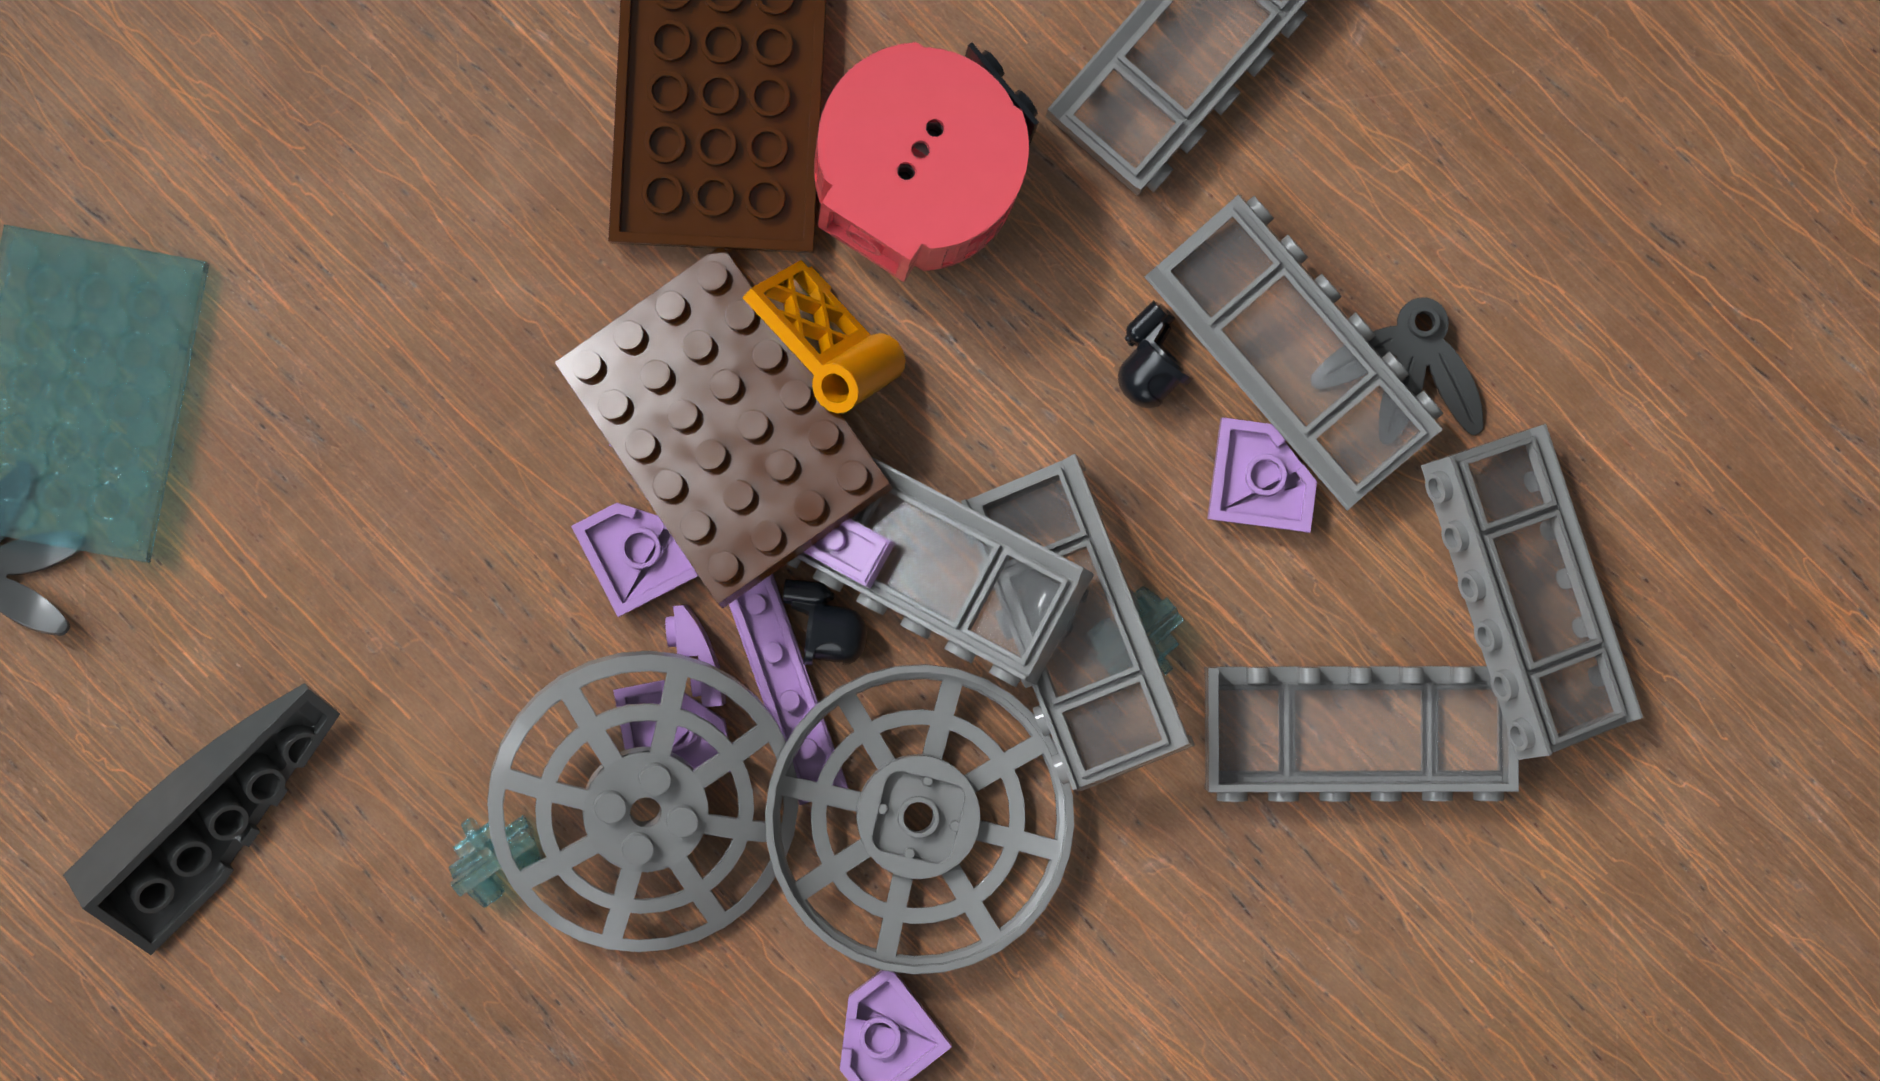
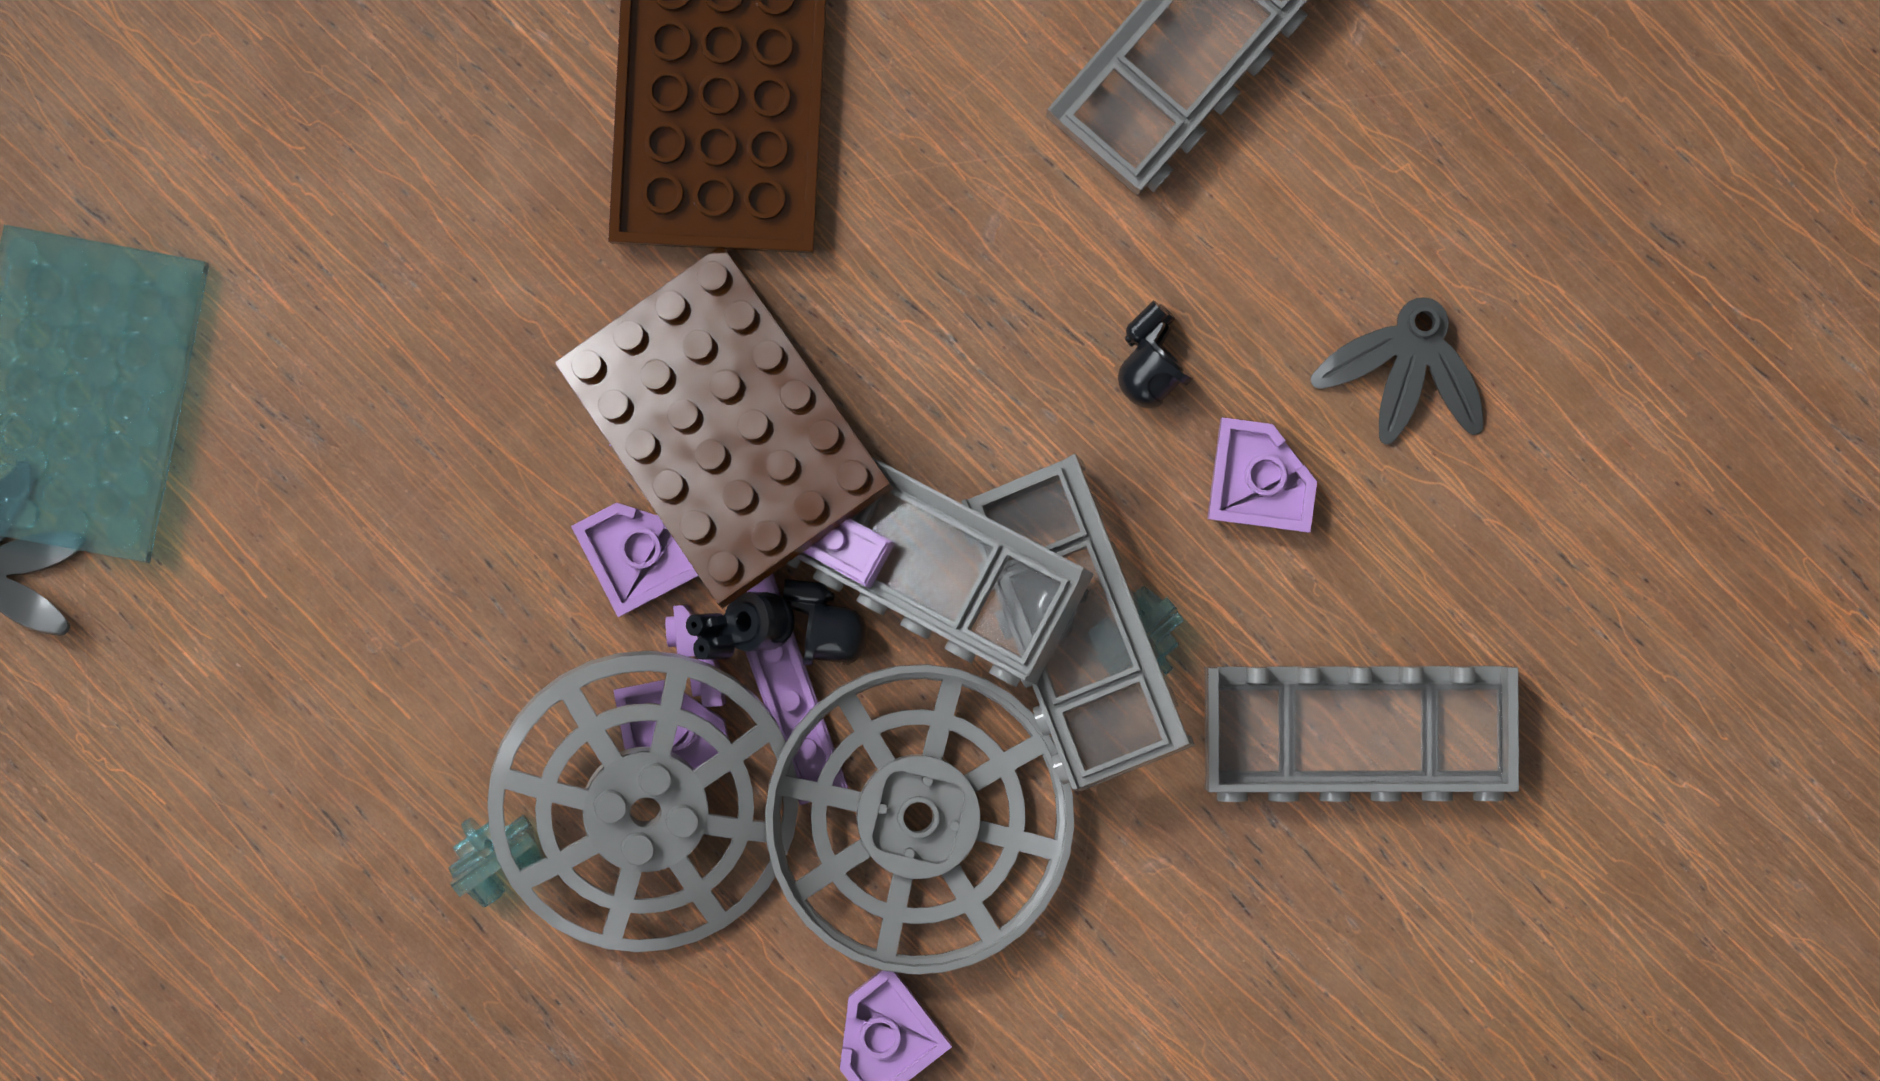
dark grey wedge [63,683,340,955] -> none
light orange piece [743,260,906,413] -> none
coral piece [814,42,1039,282] -> none
window [1144,194,1444,511] -> none
light grey window [1421,424,1643,760] -> none
none -> black piece [686,592,795,660]

